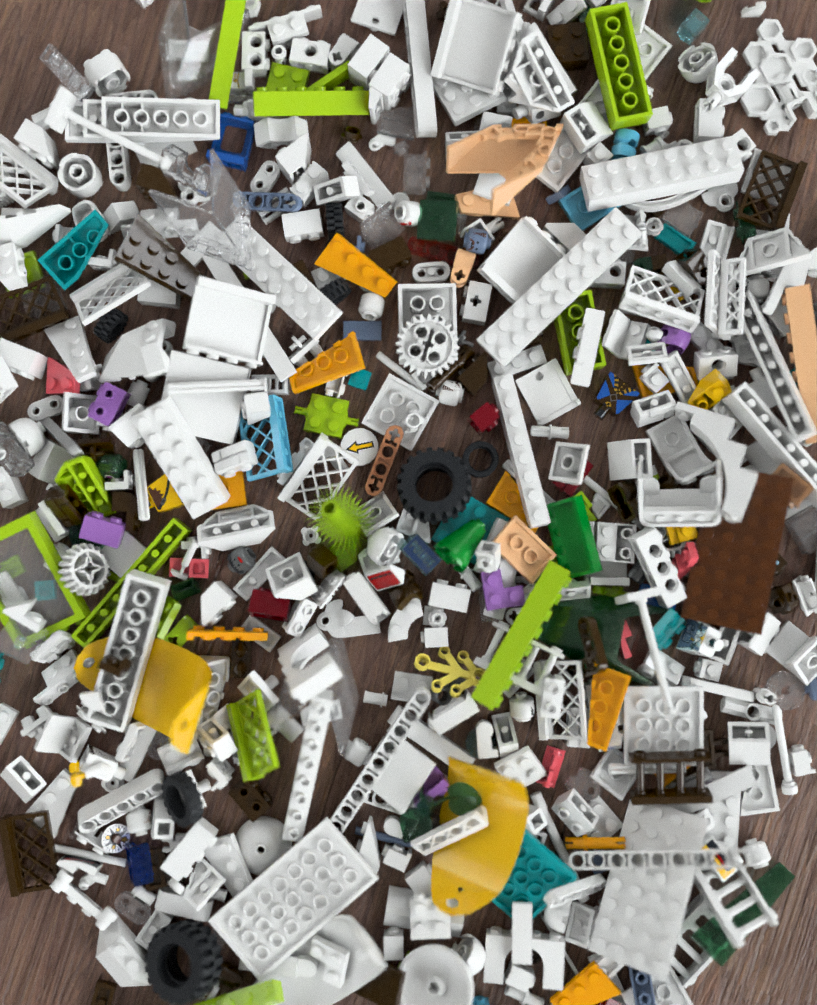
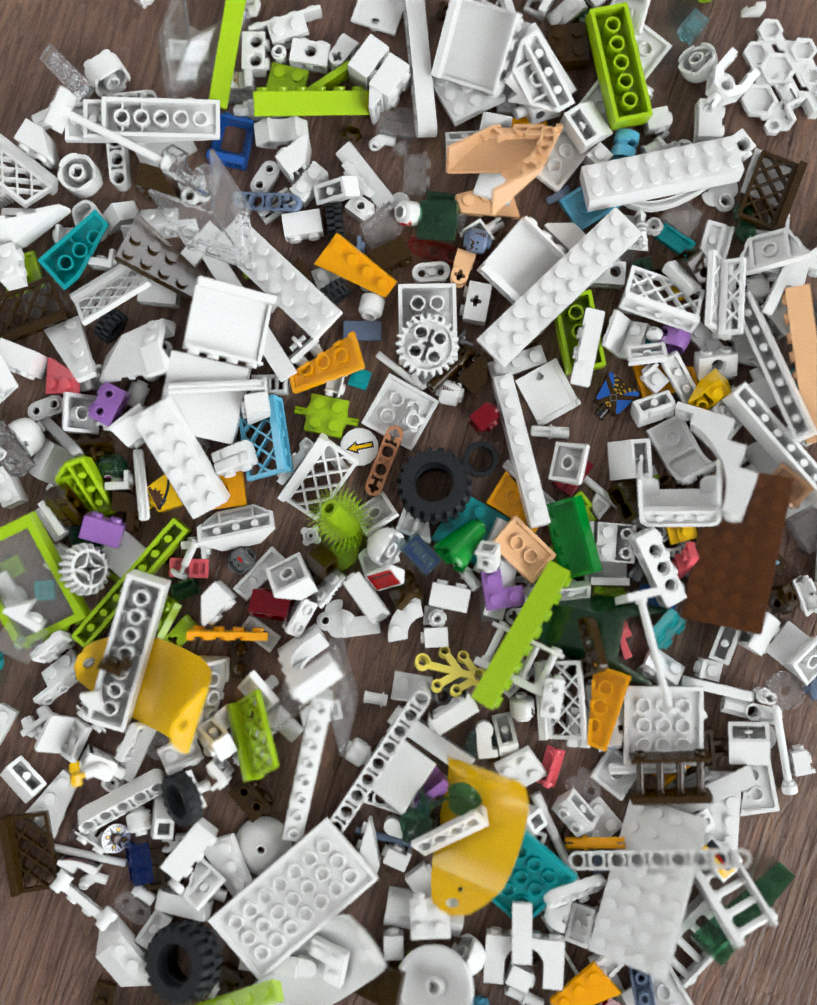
torso [676,619,723,657] -> none
white head [742,838,771,869] -> none

